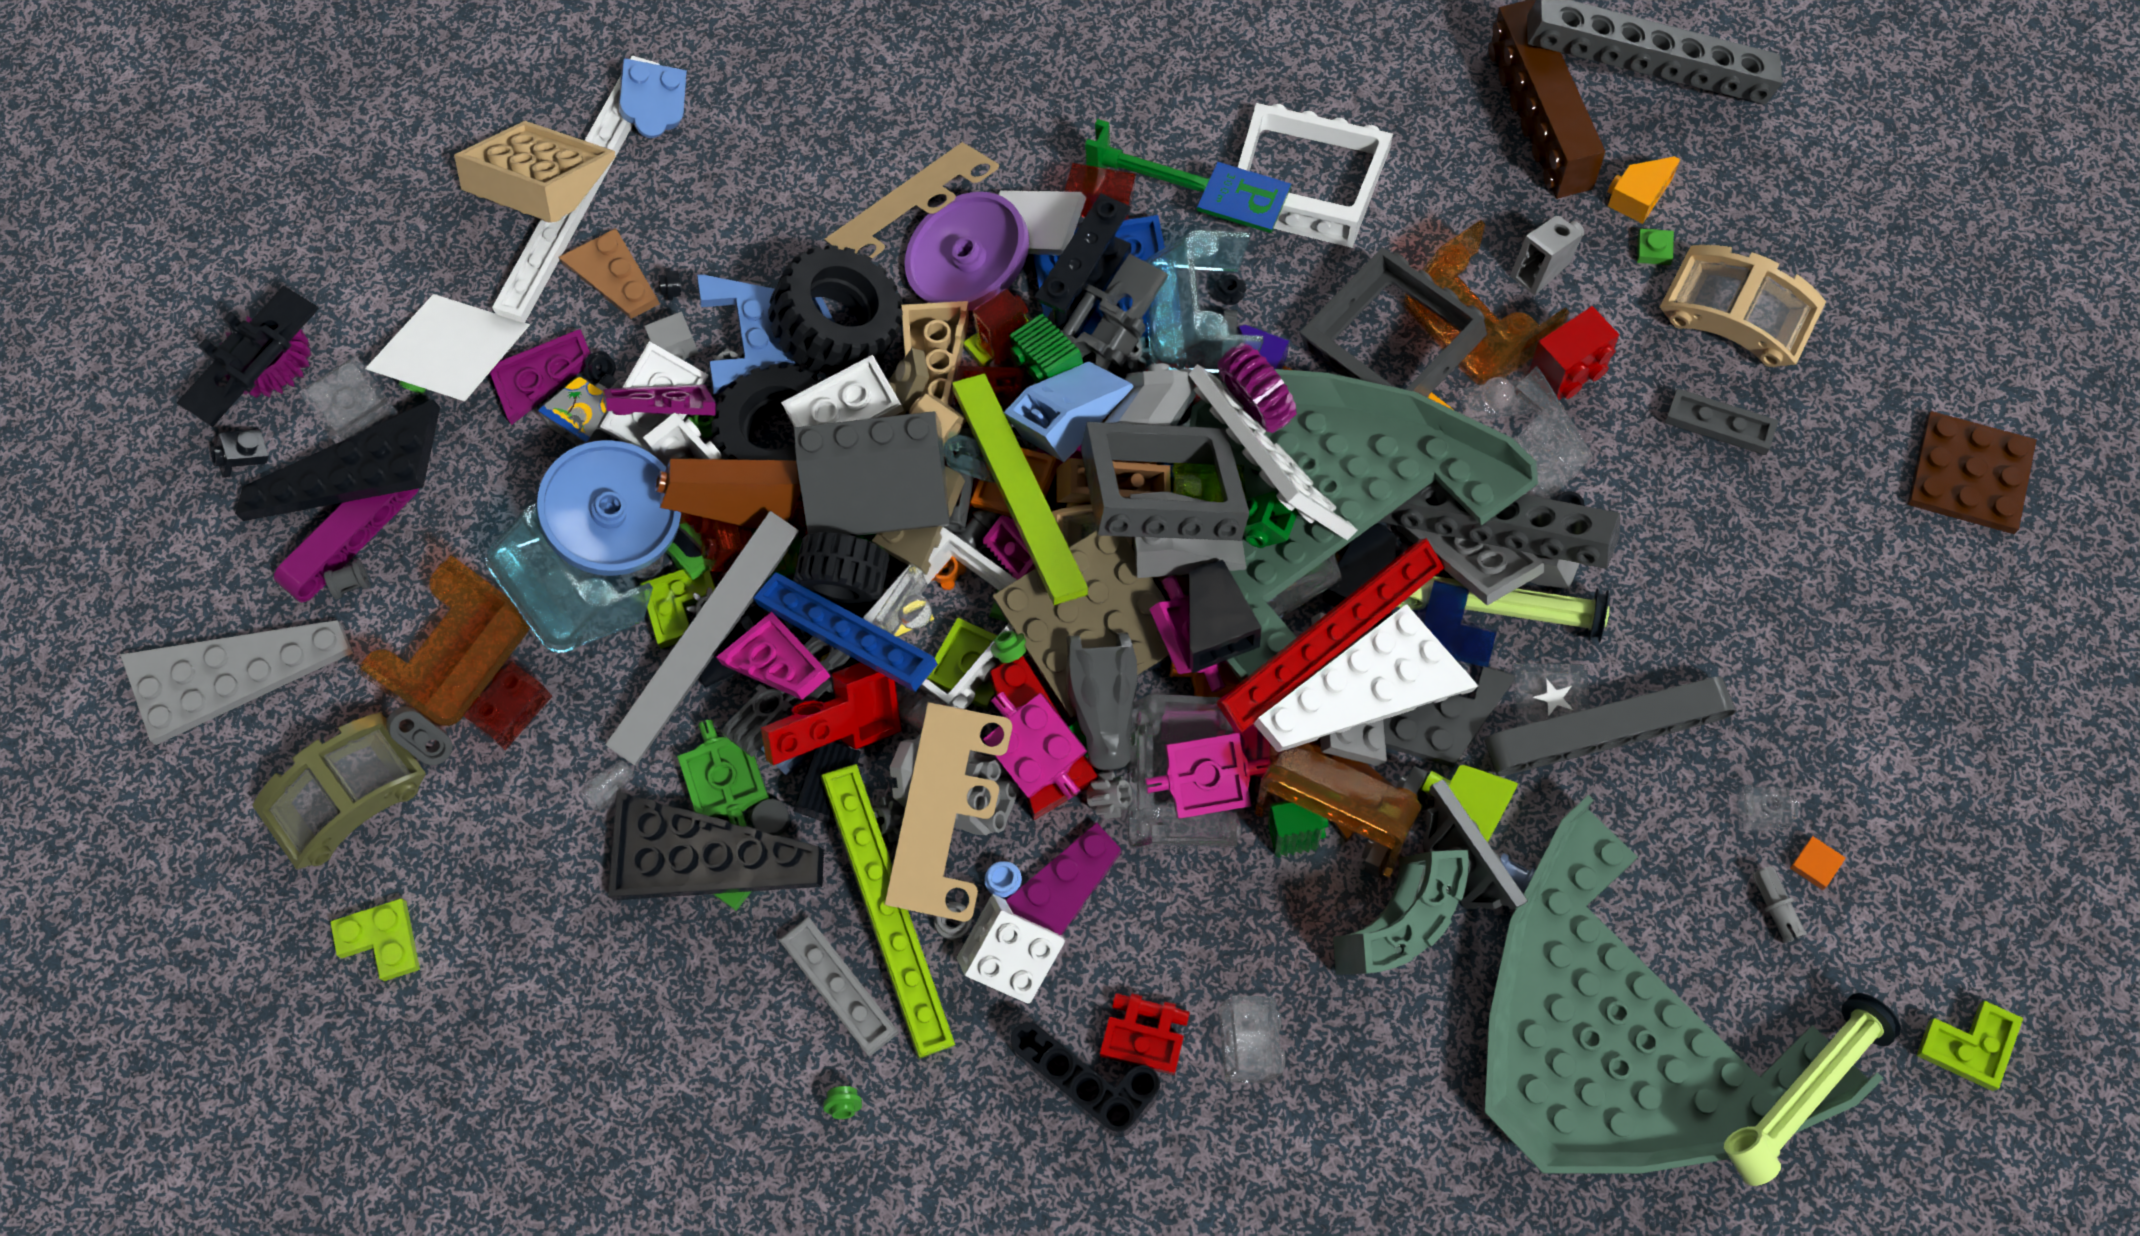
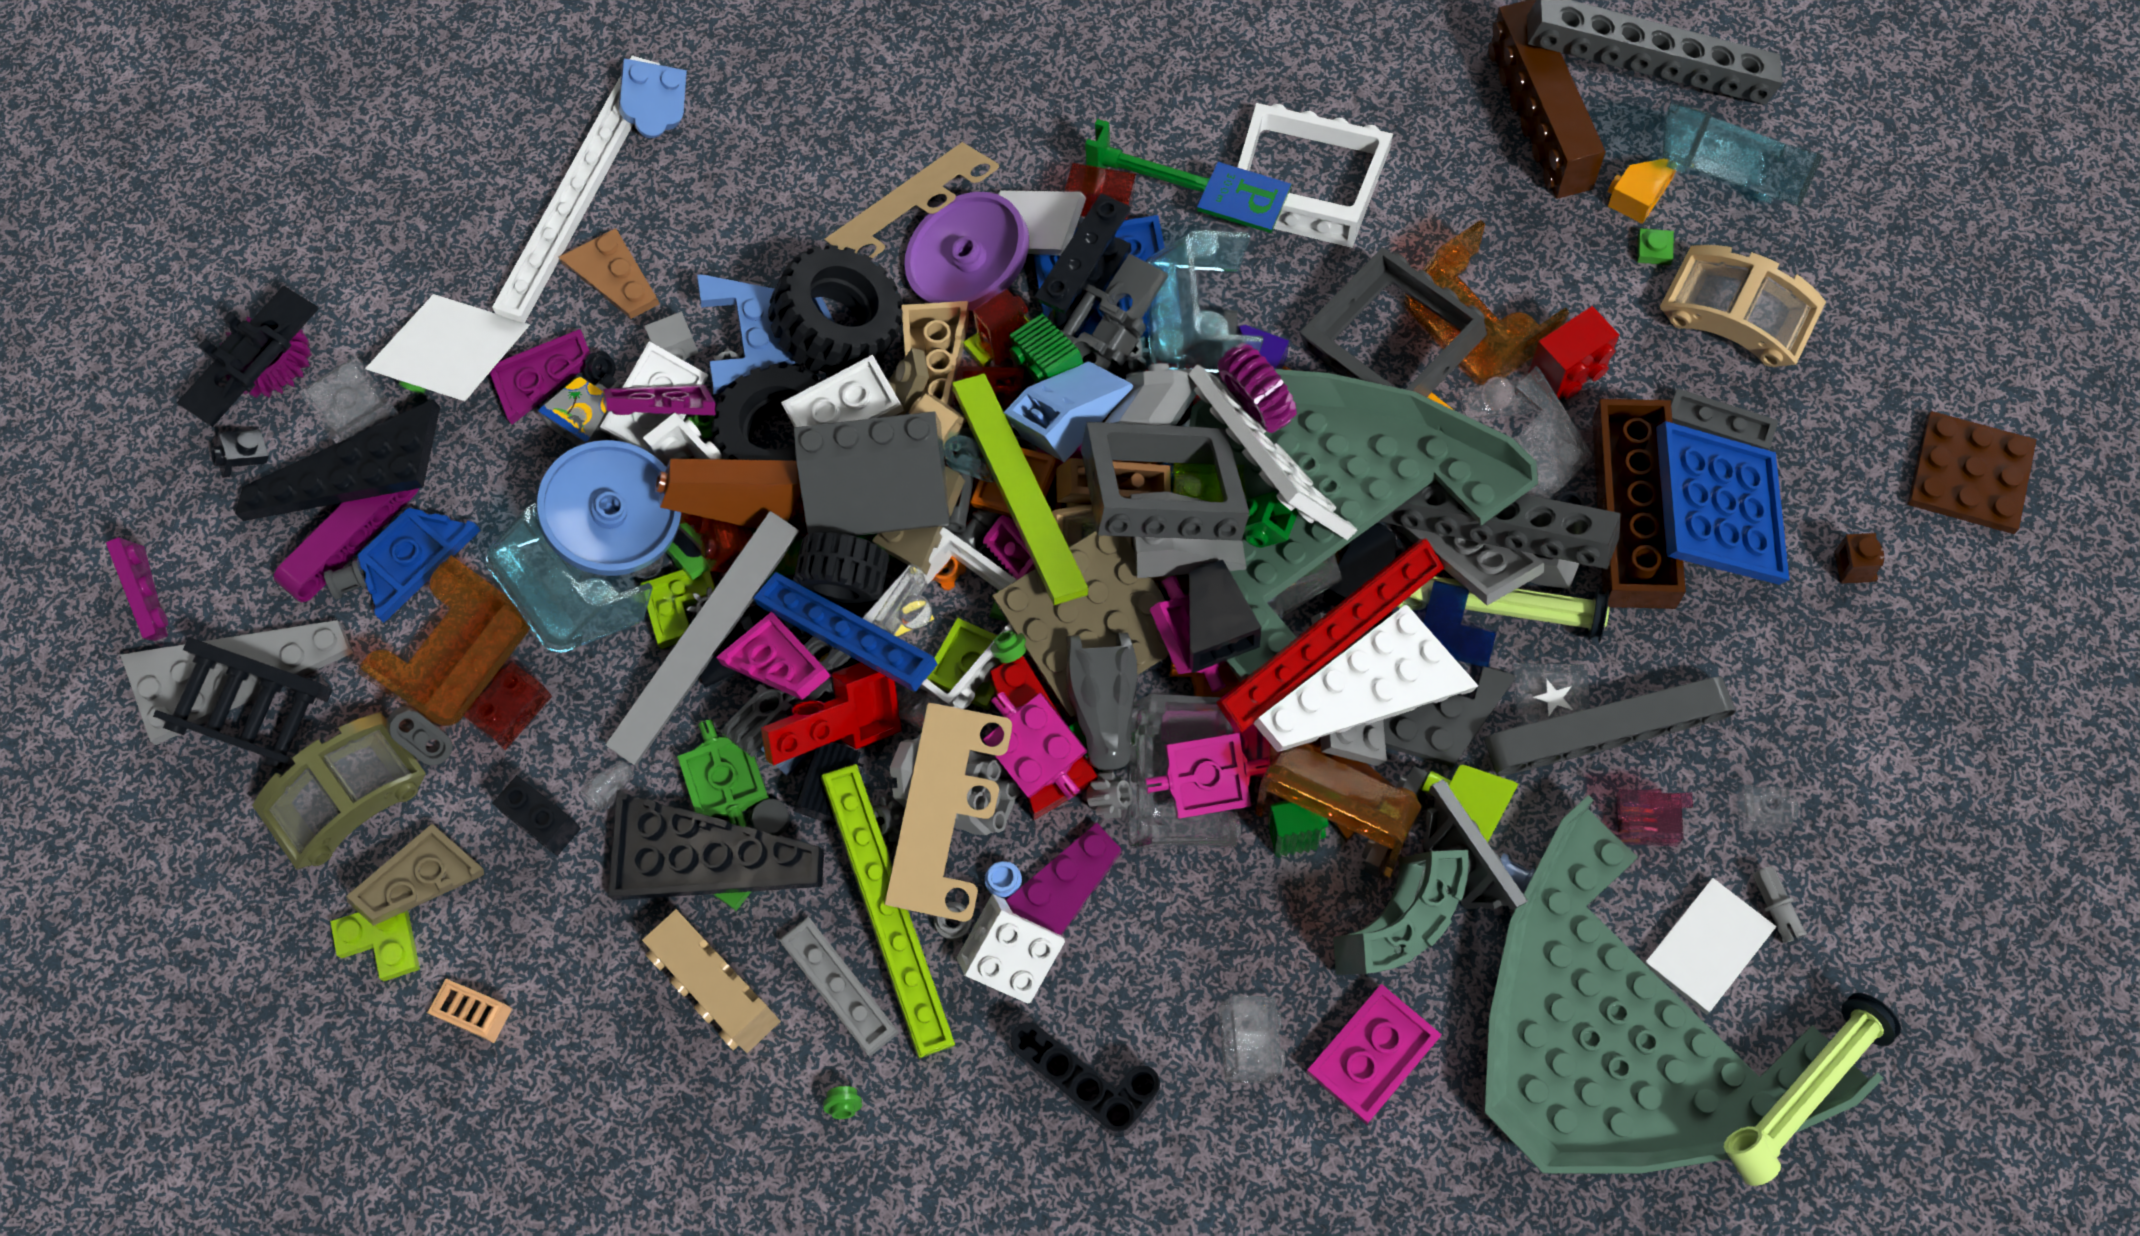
tan slope [454,121,616,223] -> none
black plate [658,268,681,301] -> none
red plate [1100,993,1190,1076] -> none
black plate [1214,274,1247,305] -> none
light grey torso [1510,216,1584,296] -> none
orange tile [1790,836,1846,890] -> none
lime plate [1916,1001,2023,1091] -> none
none -> magenta wing [105,537,168,641]
none -> black fence [153,637,333,771]
none -> dark tan wing [346,824,484,926]
none -> blue wing [357,508,481,623]
none -> light nougat slope [427,979,512,1043]
none -> black brick [492,775,581,856]
none -> tan wedge [642,909,781,1053]
none -> dark pink plate [1306,984,1442,1125]
none -> reddish brown brick [1592,399,1686,609]
none -> clear pink piece [1617,789,1693,847]
none -> white tile [1644,878,1777,1015]
none -> blue plate [1656,421,1790,585]
none -> clear light blue windscreen [1662,103,1823,207]
none -> reddish brown brick [1834,533,1884,584]

